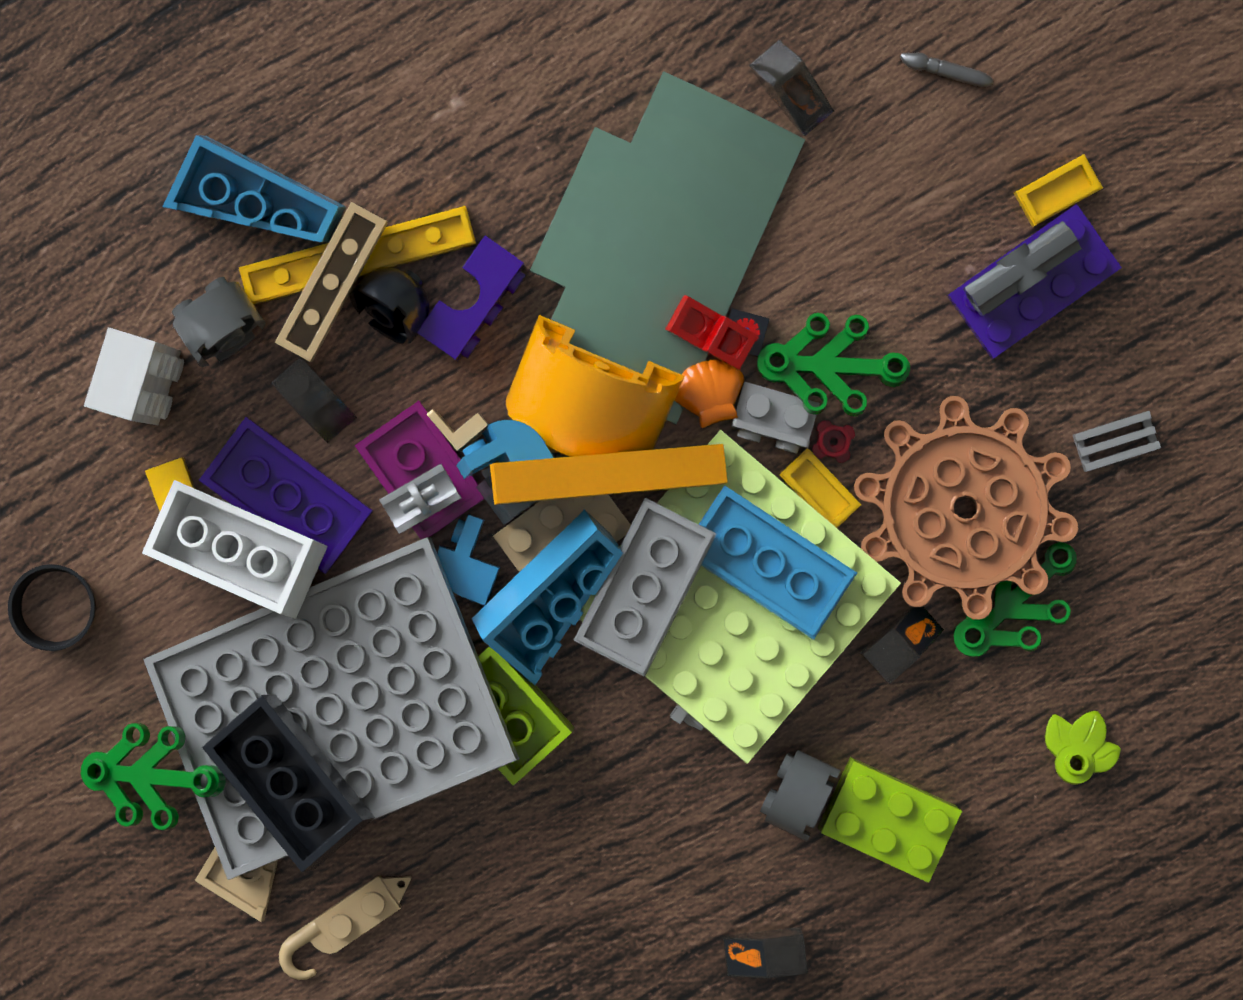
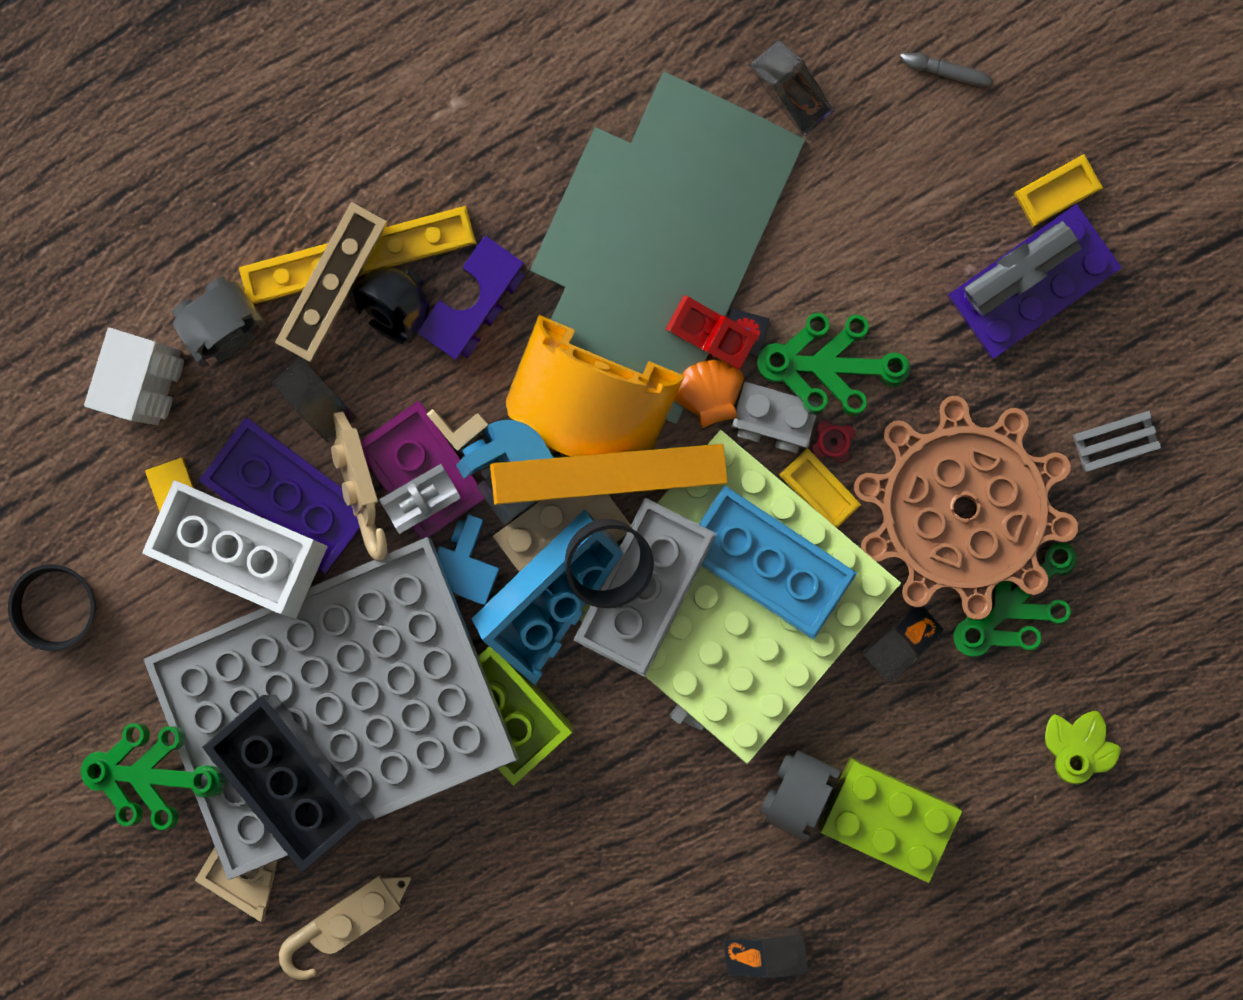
dark azure wedge [162,135,346,242] -> none
none -> tan plate [331,411,387,561]
none -> black tyre [565,519,654,608]

